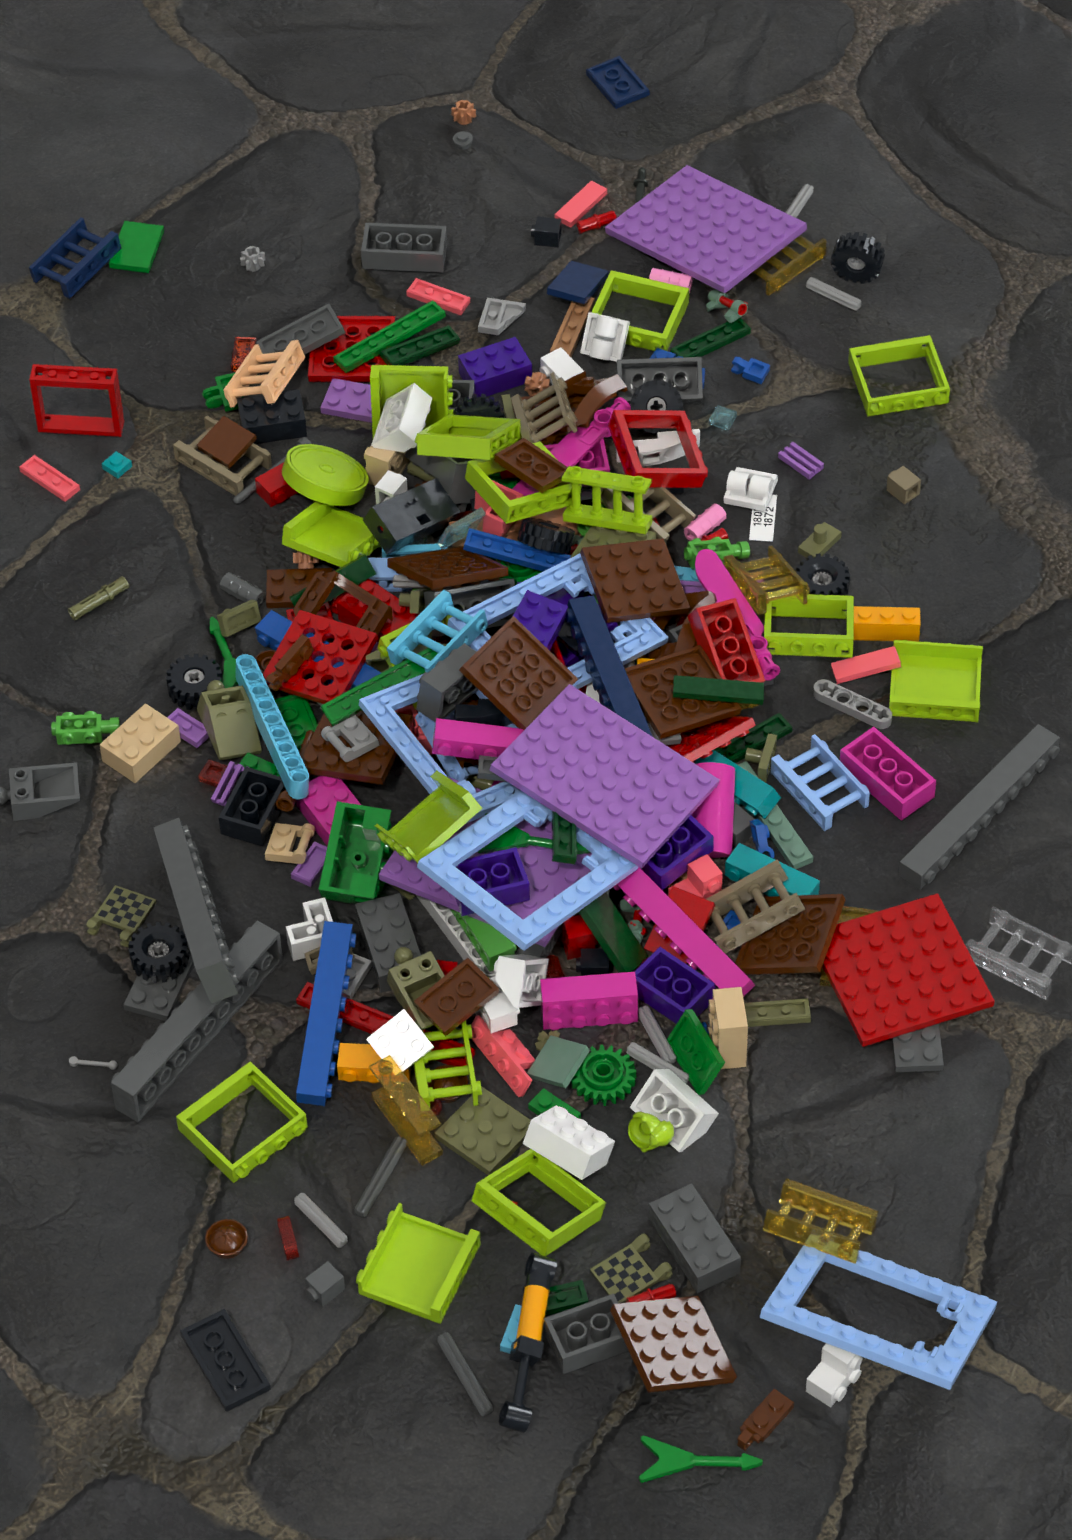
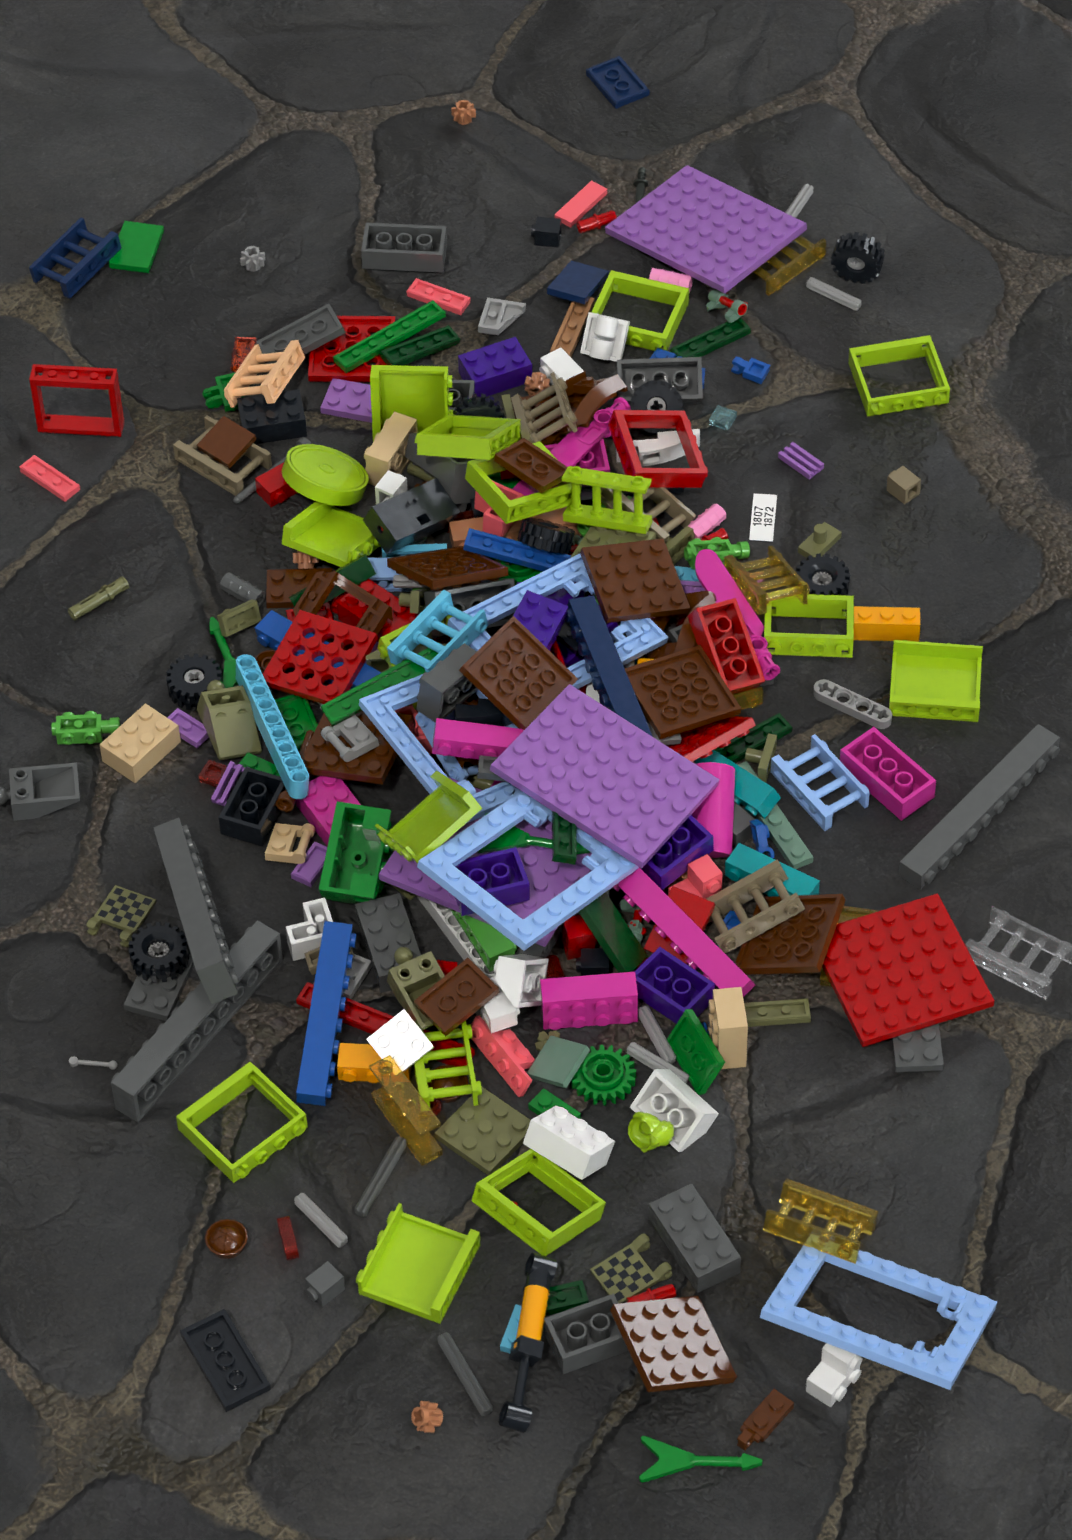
teal plate [102,451,132,479] -> none
reddish brown plate [266,634,314,691] -> none
white slope [371,383,432,452] -> none
clear light blue tile [438,507,486,549] -> none
dark grey plate [453,131,473,150] -> none
dark green tile [673,675,764,705] -> none
white plate [724,467,778,511] -> none
coral tile [831,646,901,684] -> none
none -> nougat gear [411,1401,443,1433]
none -> olive tile [666,526,695,564]

